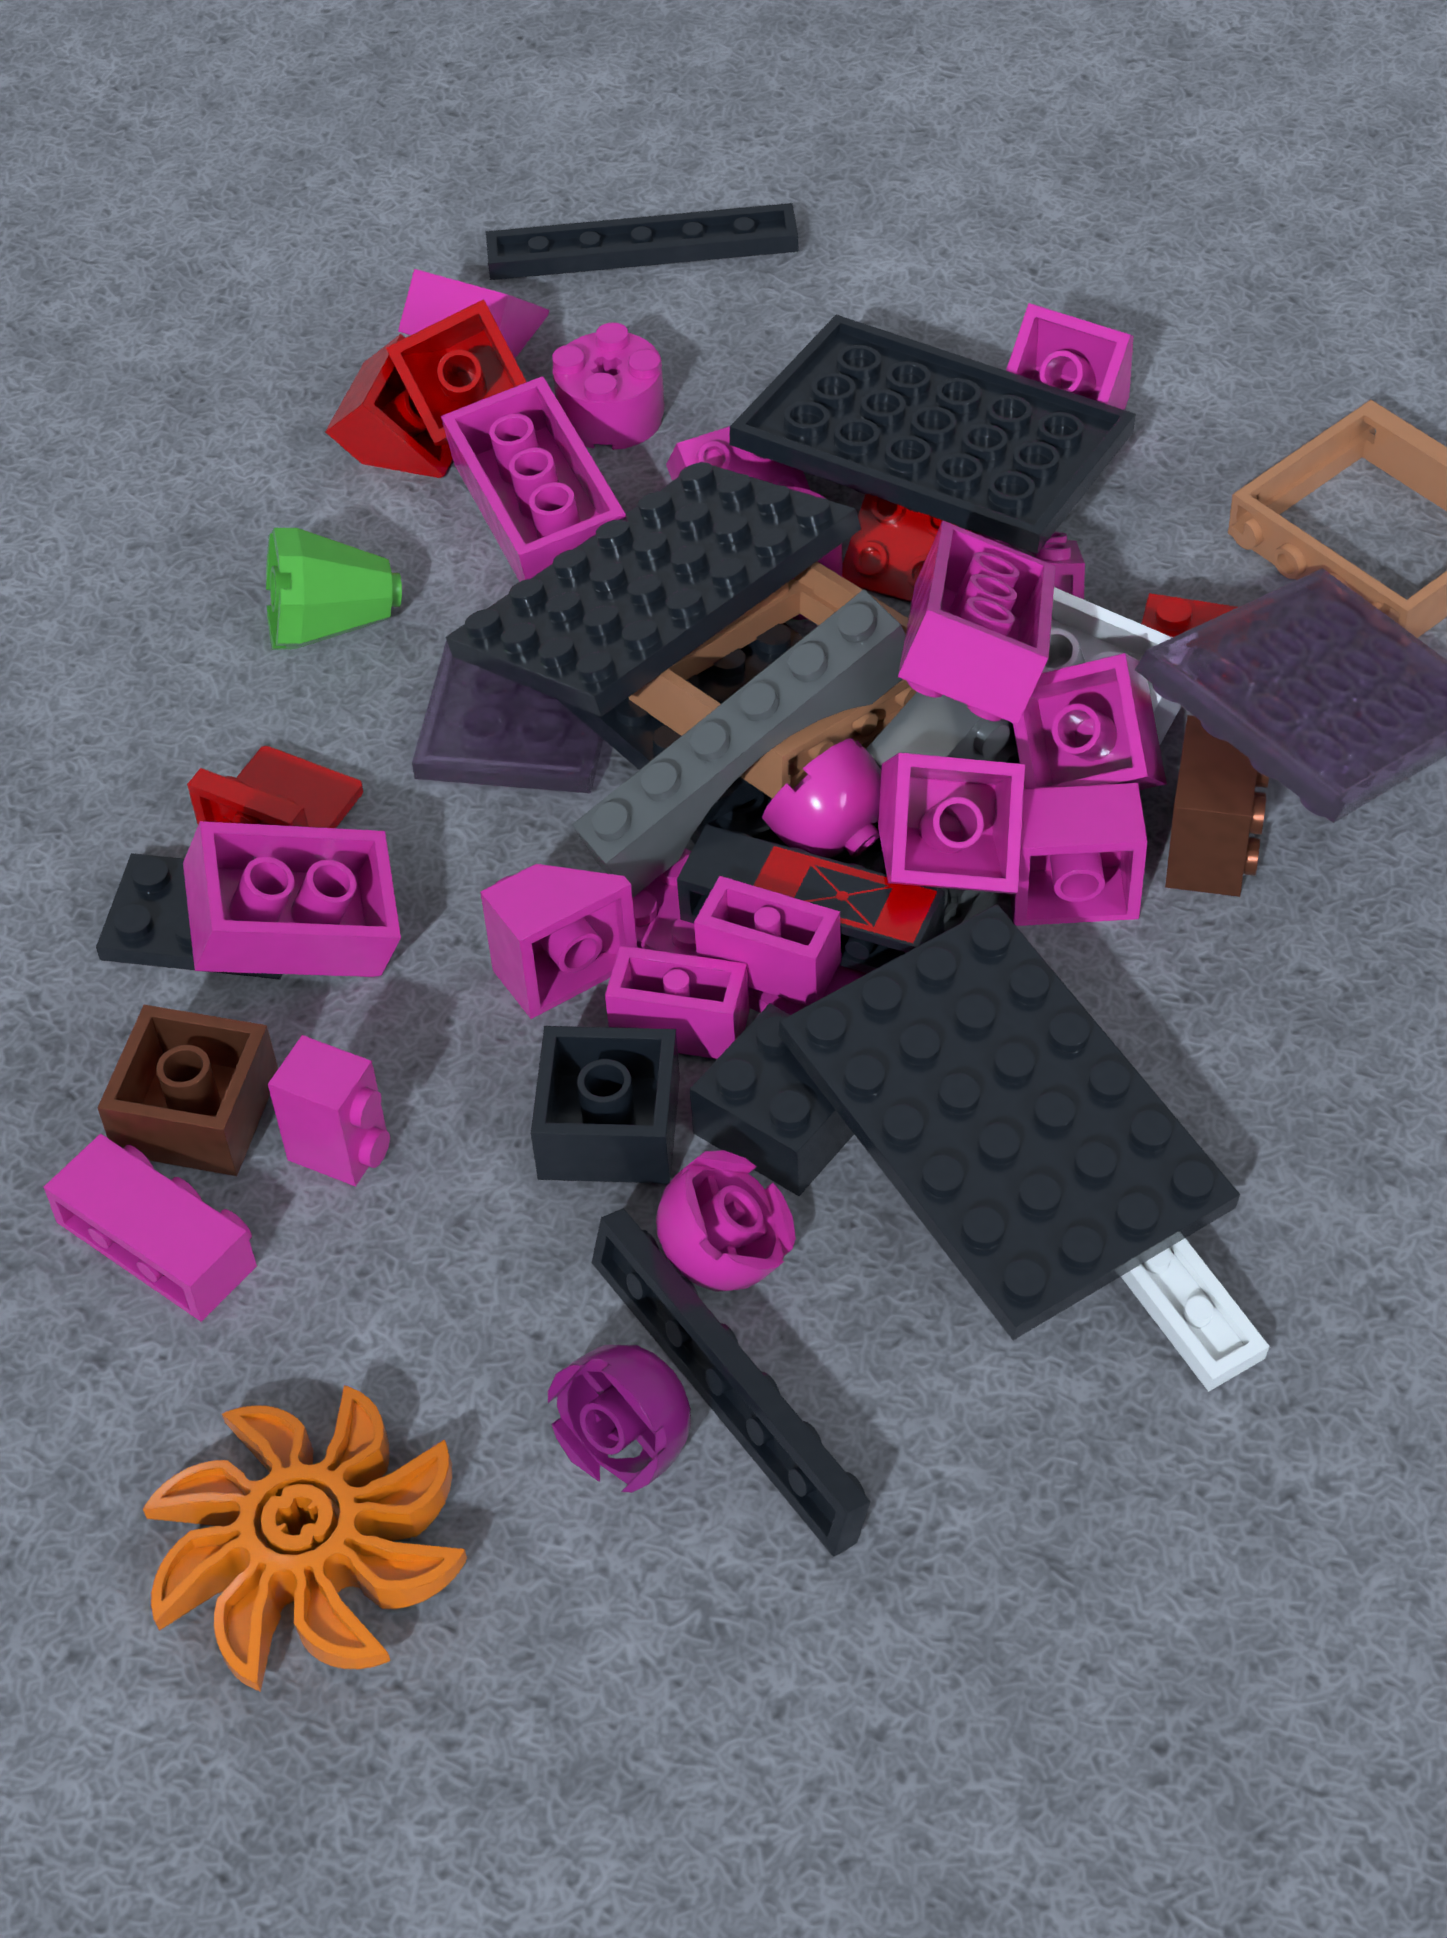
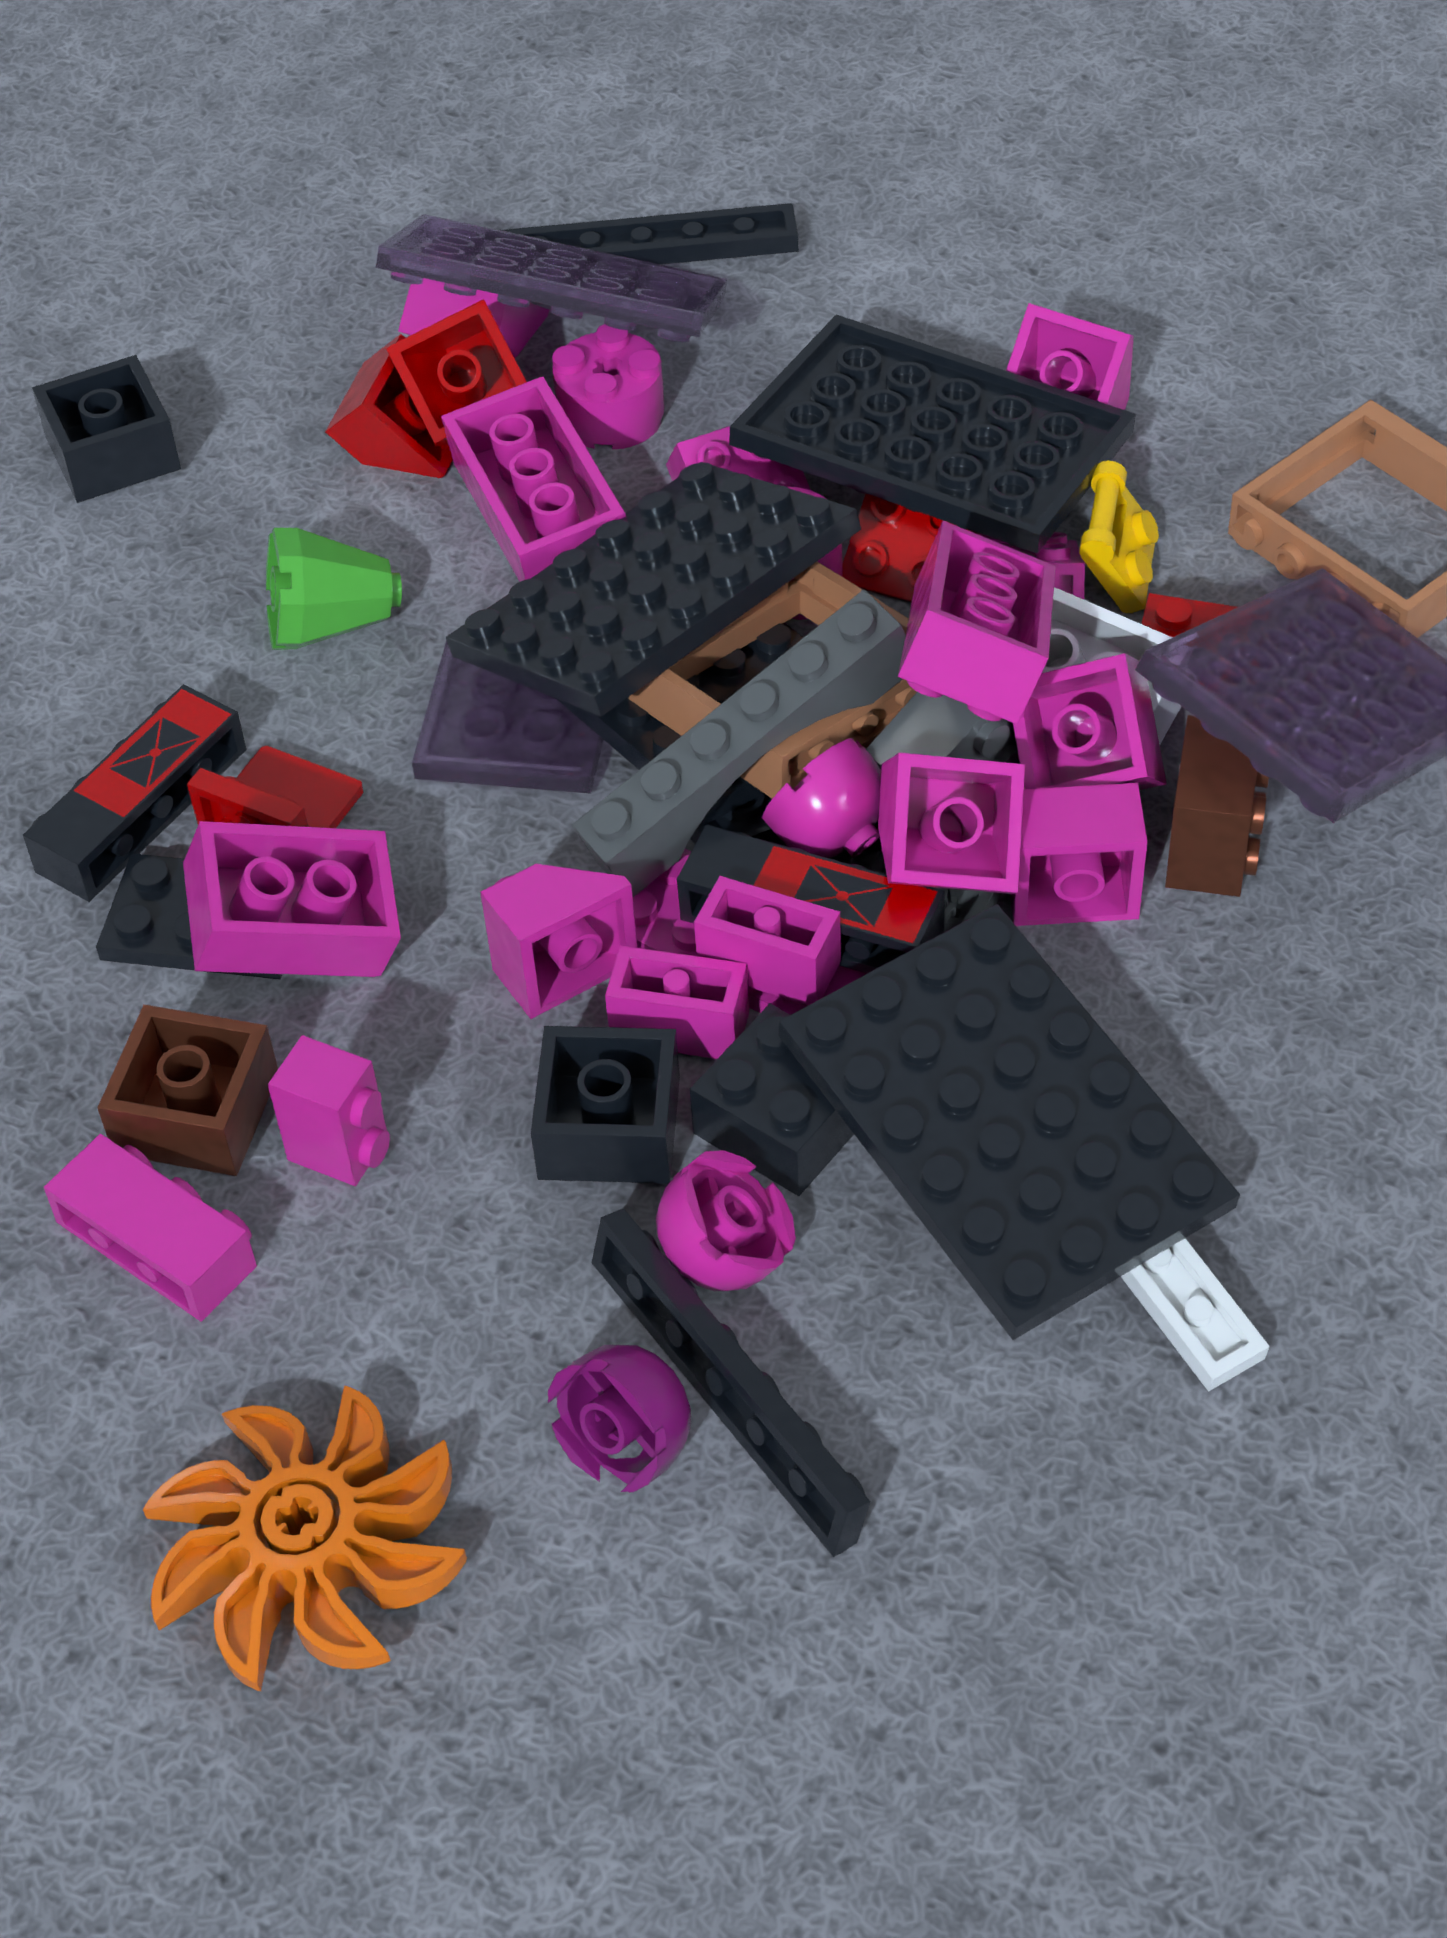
none -> black brick [23,684,247,902]
none -> black brick [32,355,181,503]
none -> clear purple plate [376,214,728,342]
none -> yellow plate [1079,460,1159,613]

